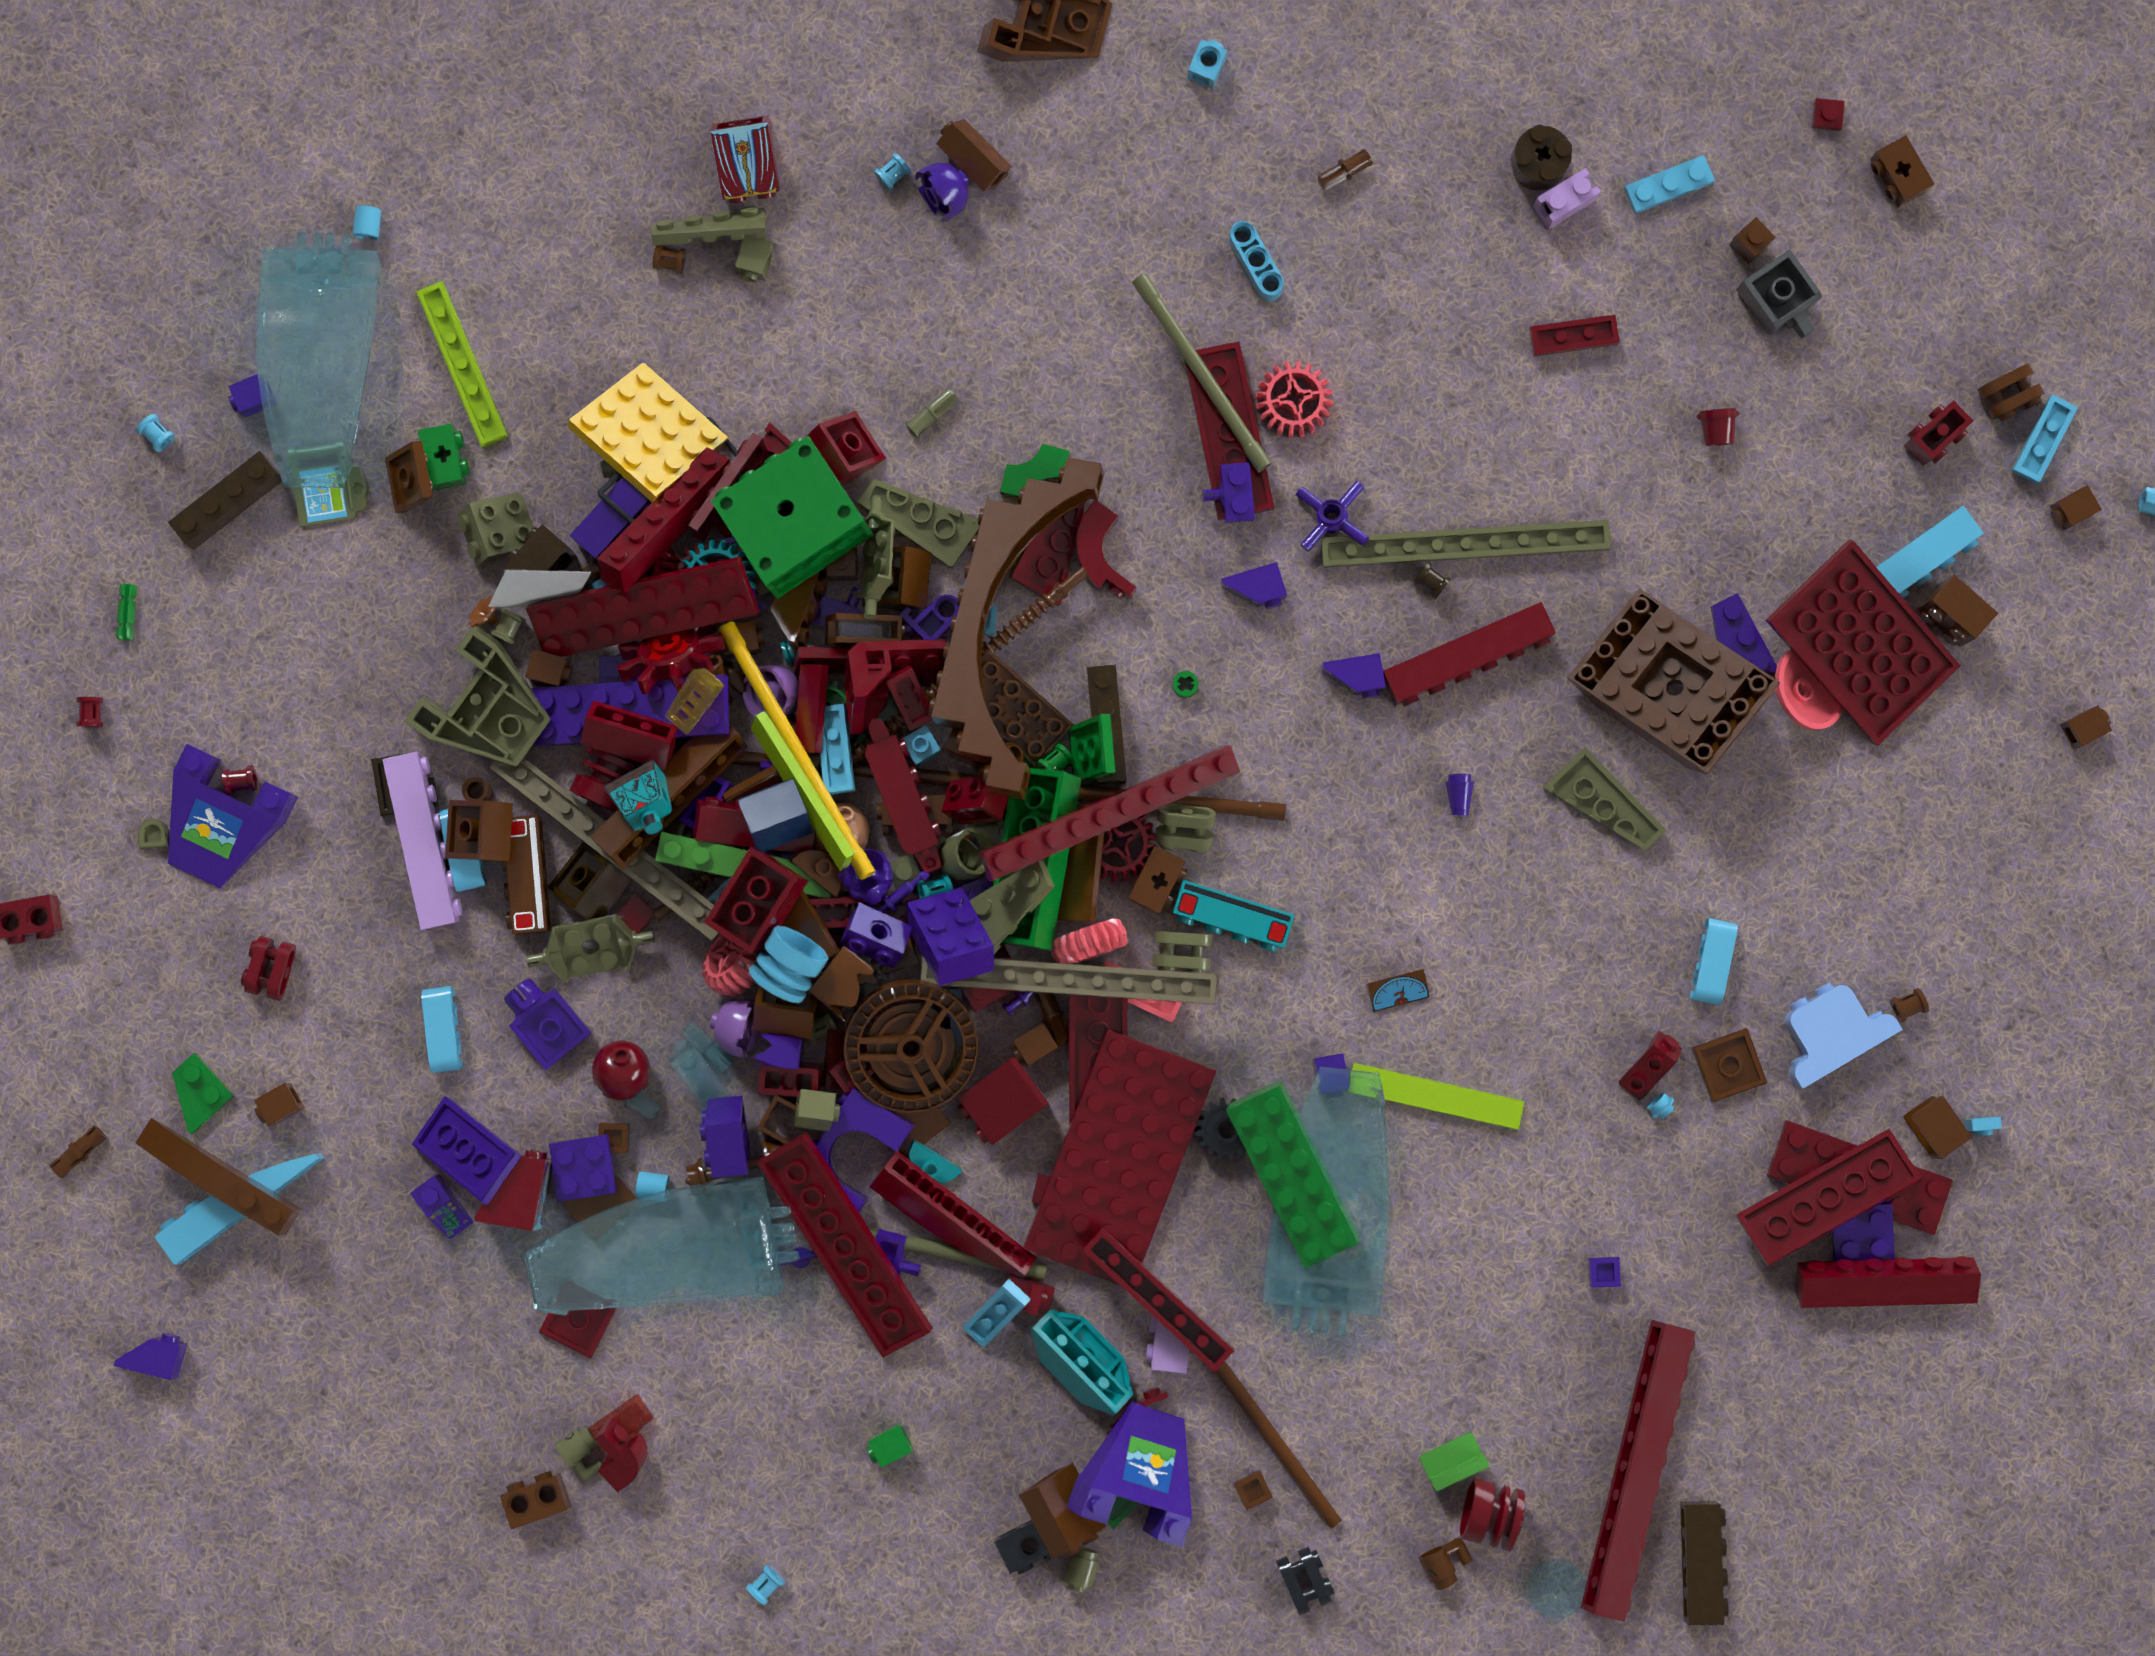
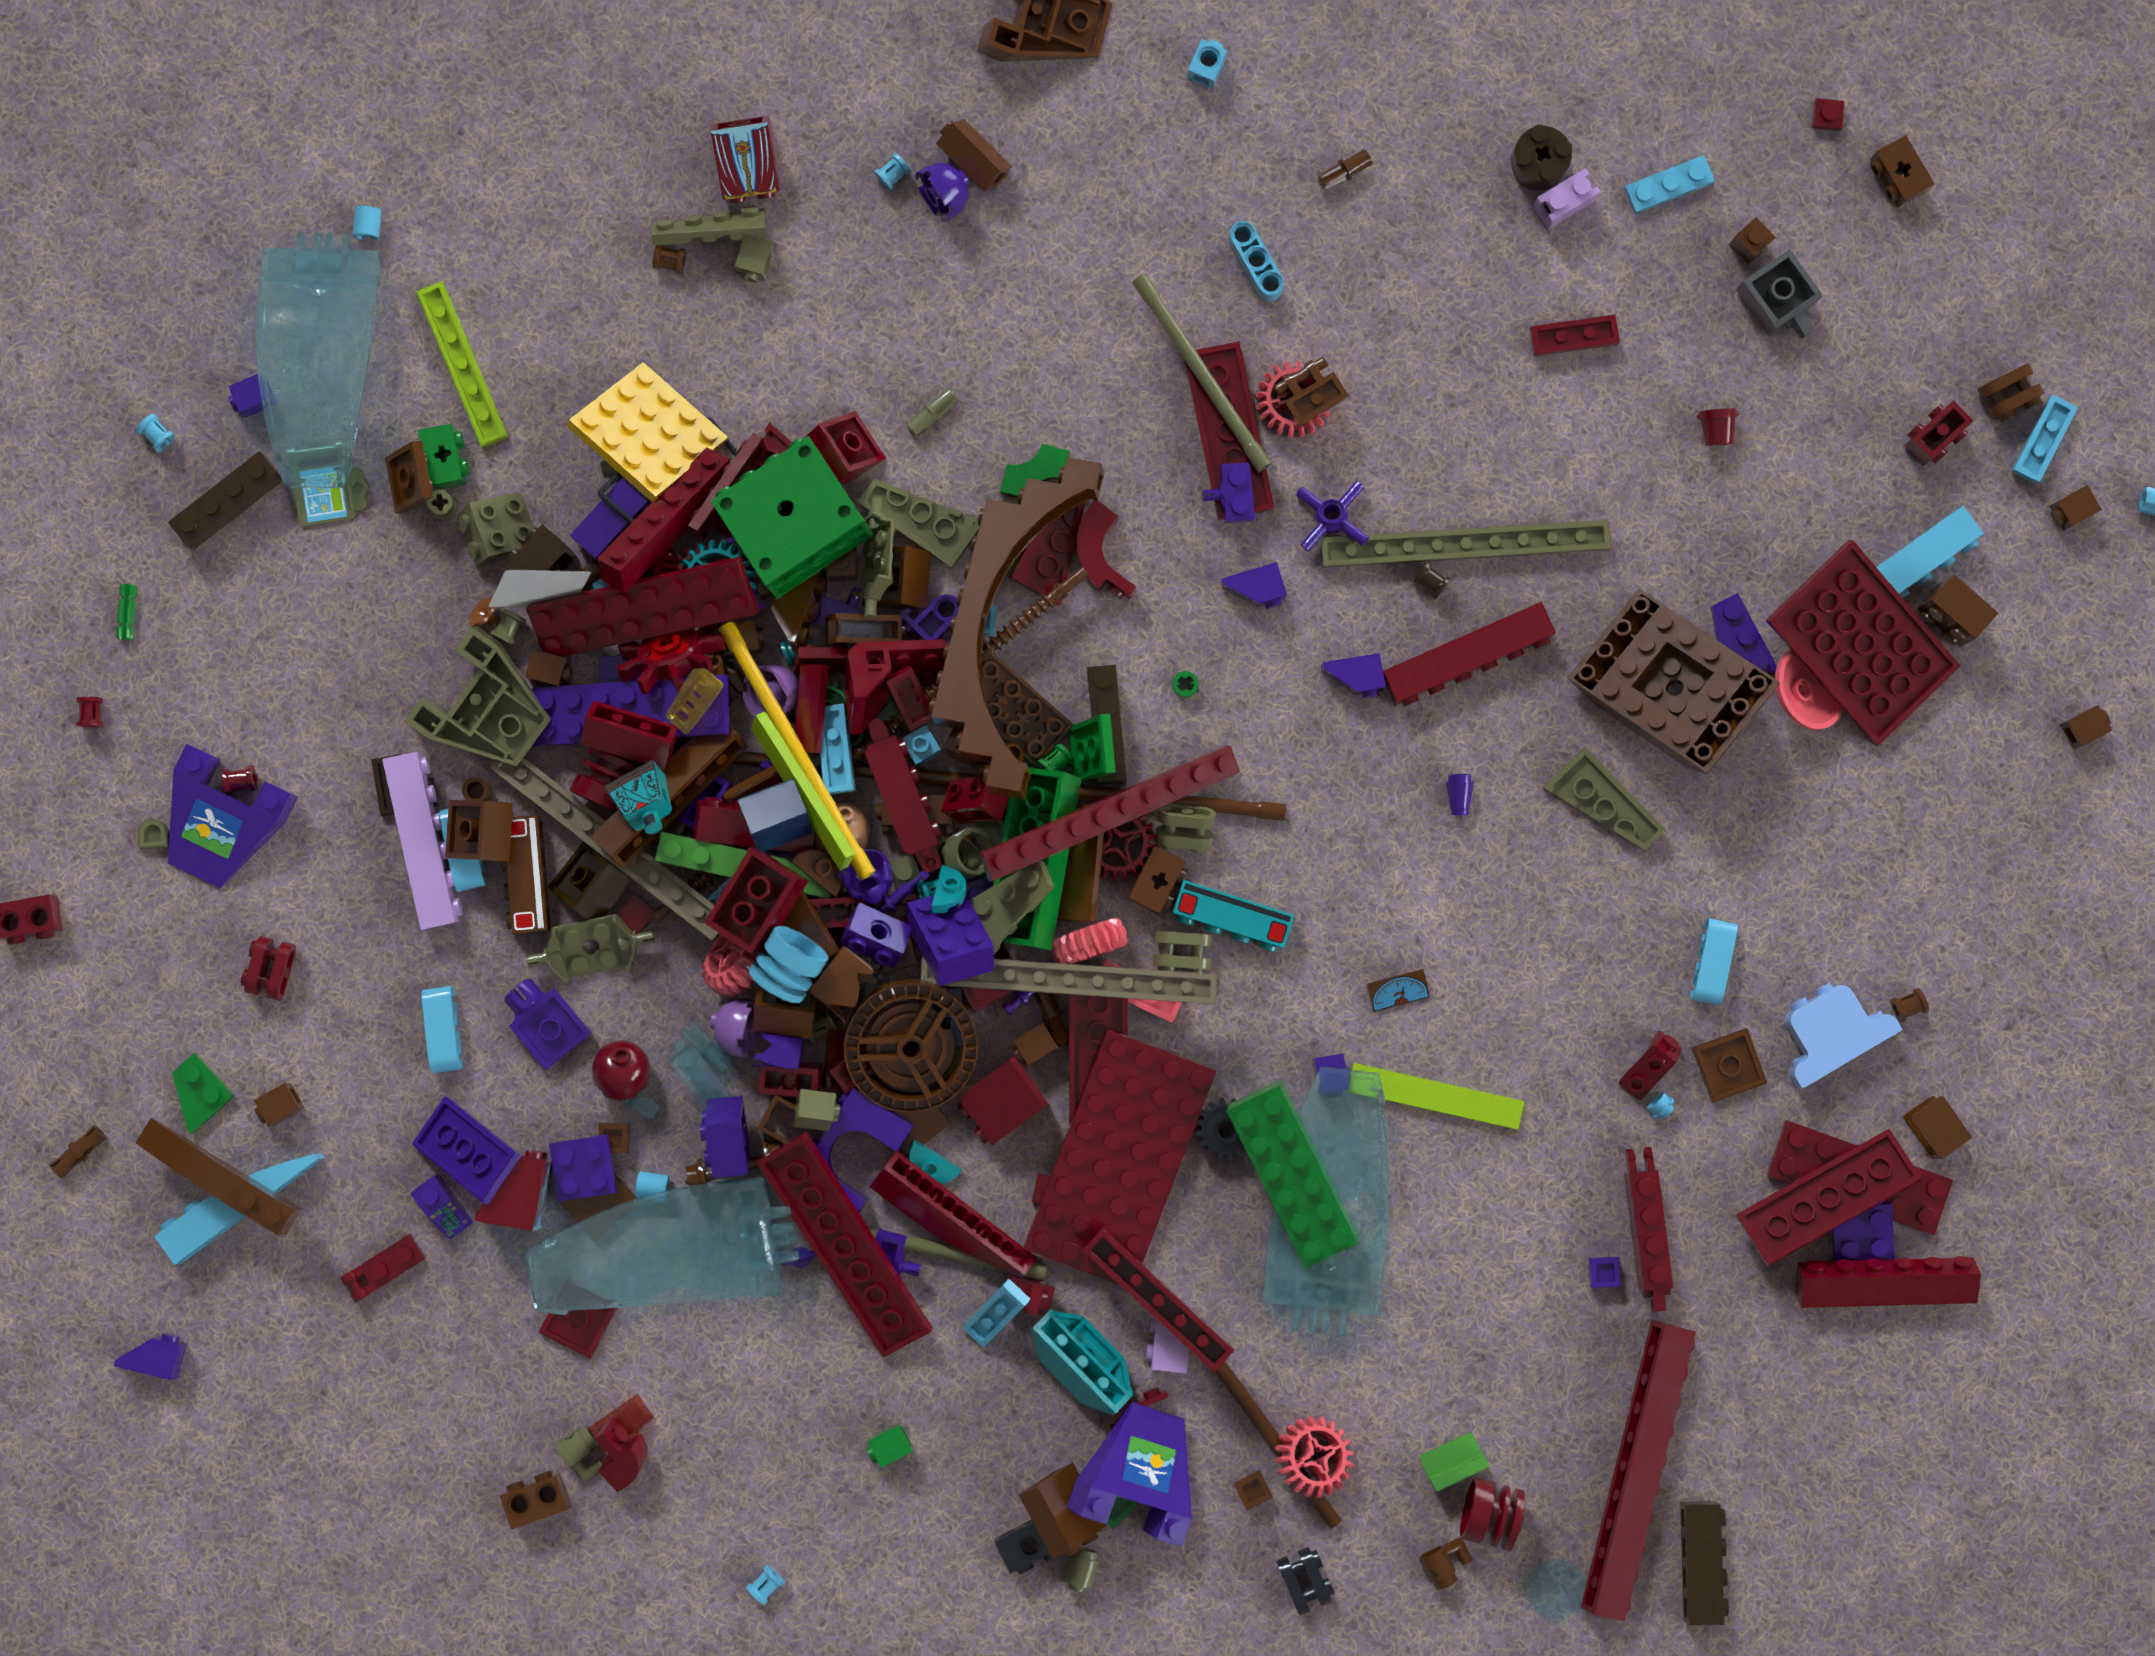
medium azure plate [1964,1117,2002,1136] -> none
none -> dark red plate [340,1234,426,1303]
none -> olive bush [427,489,457,520]
none -> teal plate [932,865,966,913]
none -> reddish brown plate [1273,356,1349,428]
none -> coral gear [1274,1416,1354,1498]
none -> dark red hinge [1624,1147,1674,1312]

